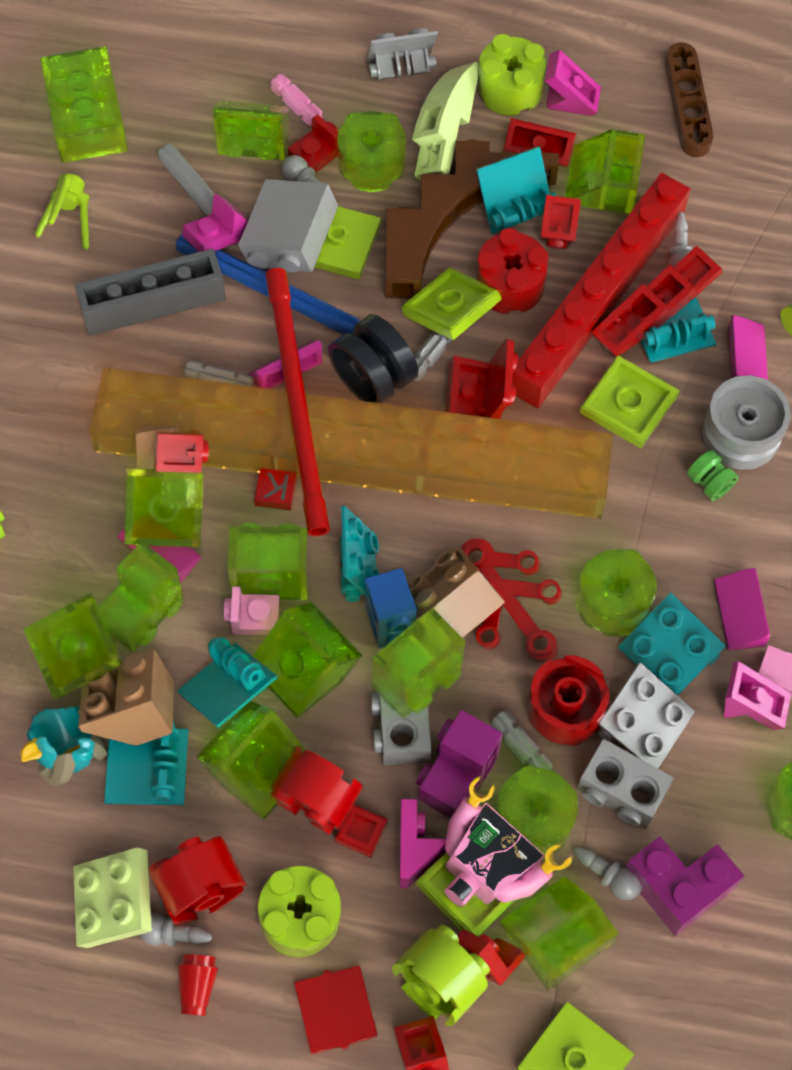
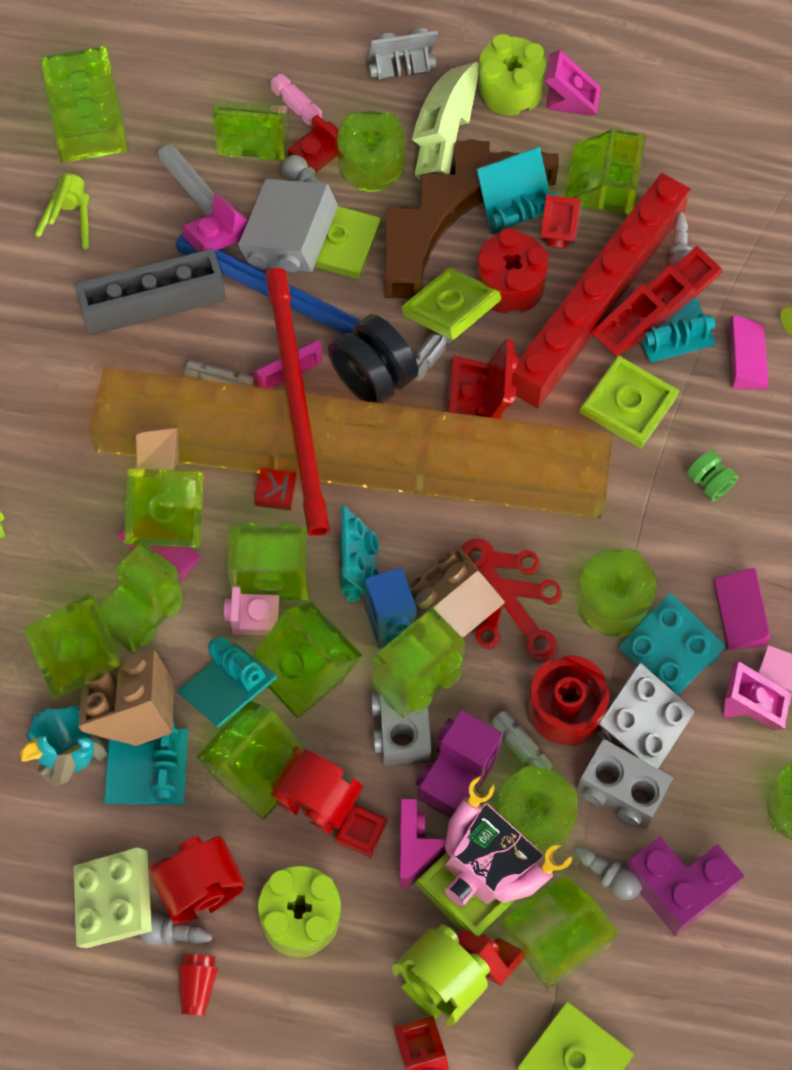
bracket [154,430,209,473] -> none
red piece [294,965,378,1055] -> none
red slope [503,118,577,167] -> none
reddish brown beam [665,42,713,157] -> none
light grey wheel [701,375,791,470] -> none

